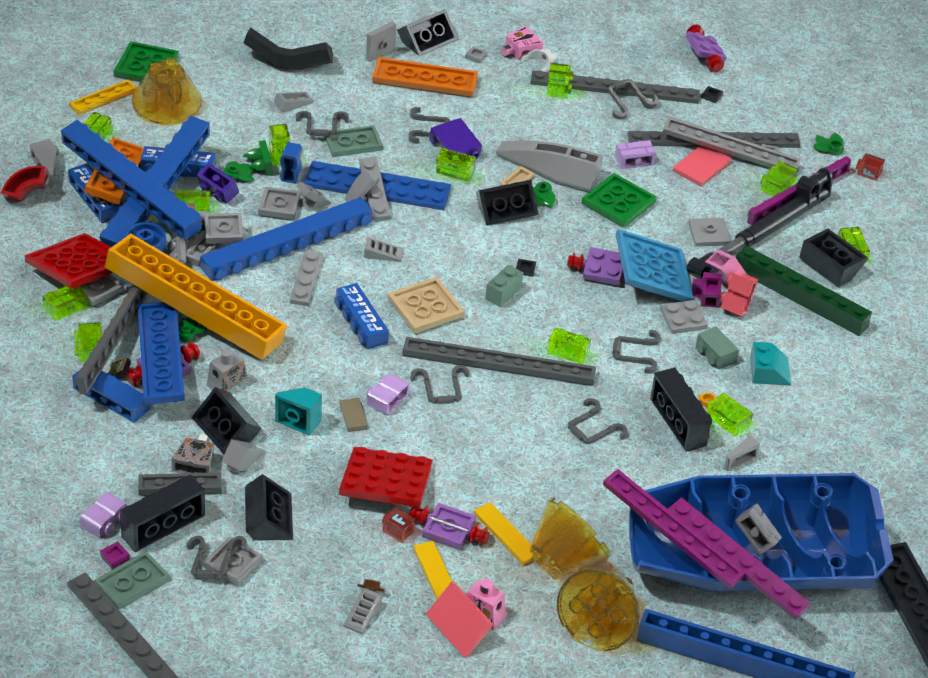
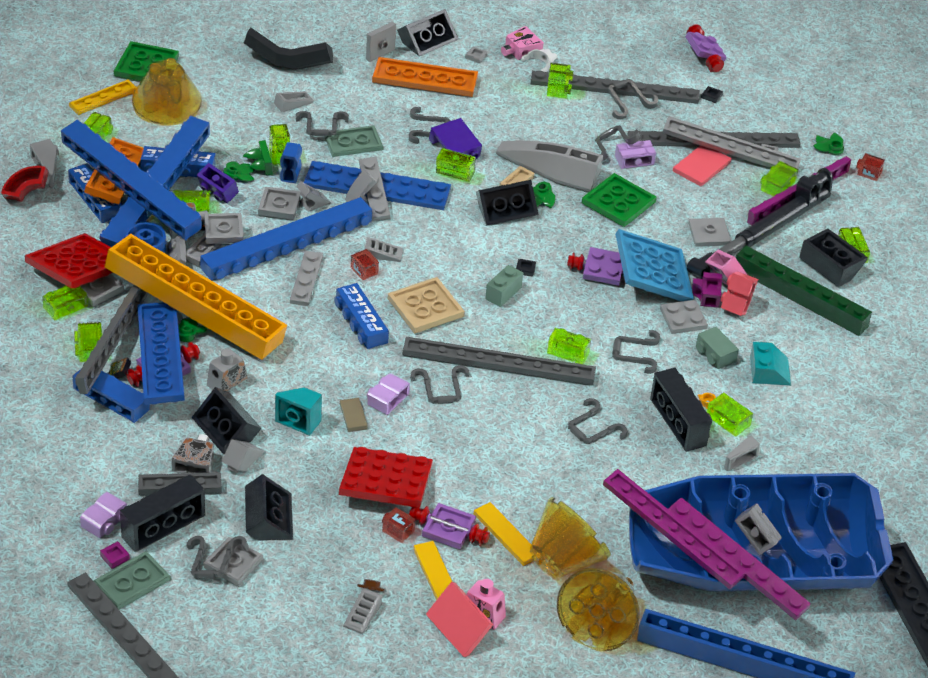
none -> clear red brick [351,249,379,280]
none -> dark grey piece [595,125,641,162]

